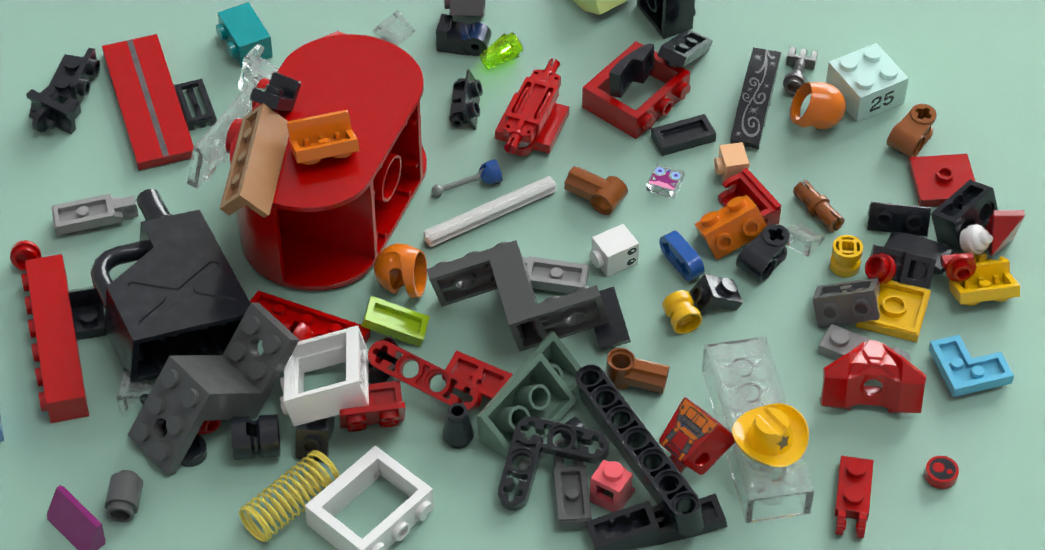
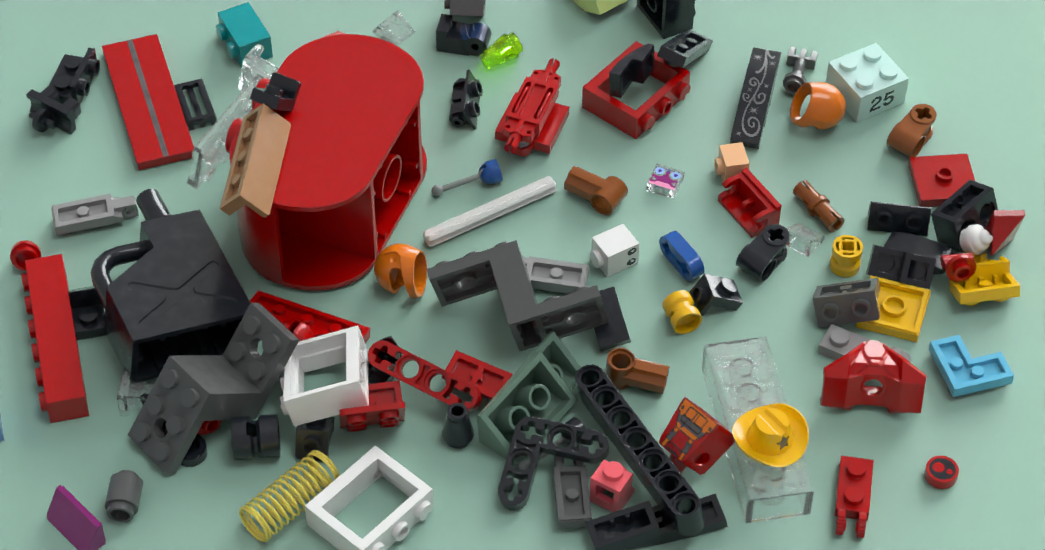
orange bracket [287,110,360,165] -> none
lime tile [361,296,430,347] -> none
black tile [651,114,716,156] -> none
orange bracket [694,195,767,259] -> none
red plate [865,253,896,284] -> none

